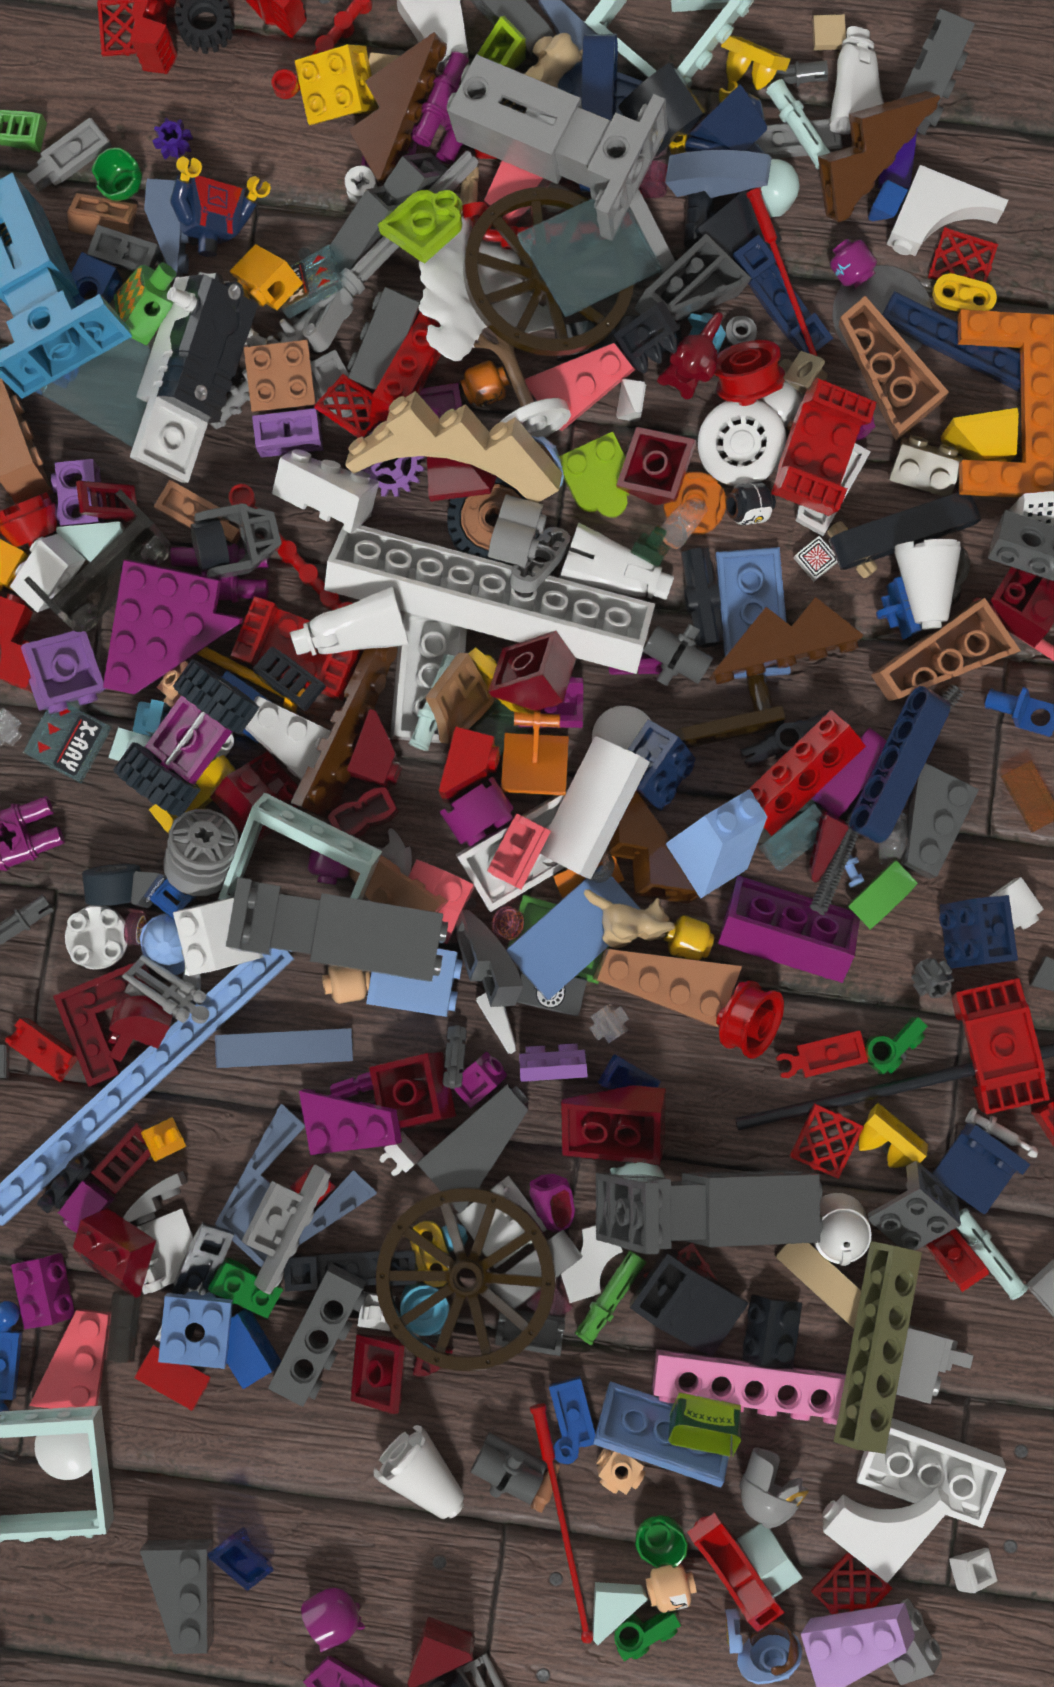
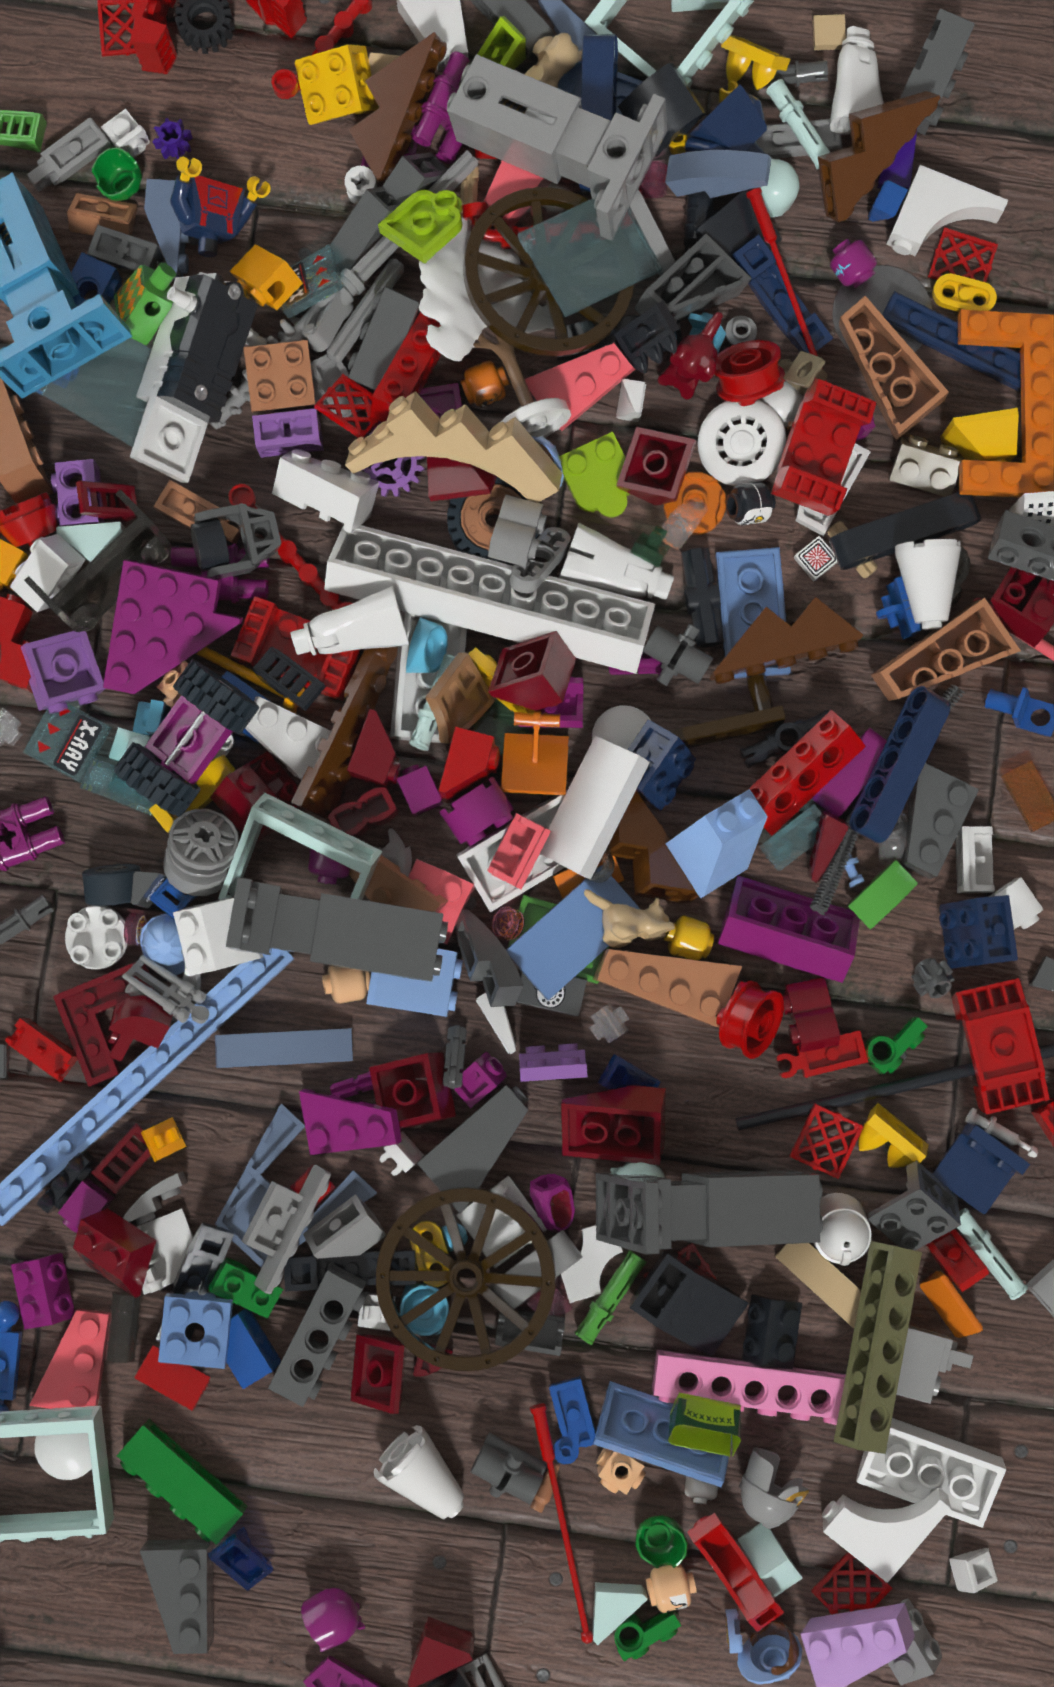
none -> clear light blue slope [80,758,155,815]
none -> white bracket [101,109,150,157]
none -> green brick [117,1419,248,1545]
none -> light grey slope [303,1194,386,1259]
none -> light grey axle [327,258,404,363]
none -> magenta brick [397,764,443,817]
none -> medium azure piece [406,617,448,673]
none -> white piece [684,1476,718,1504]
none -> dark red brick [782,977,840,1053]
none -> orange slope [919,1271,983,1338]
none -> white hinge [956,826,995,893]

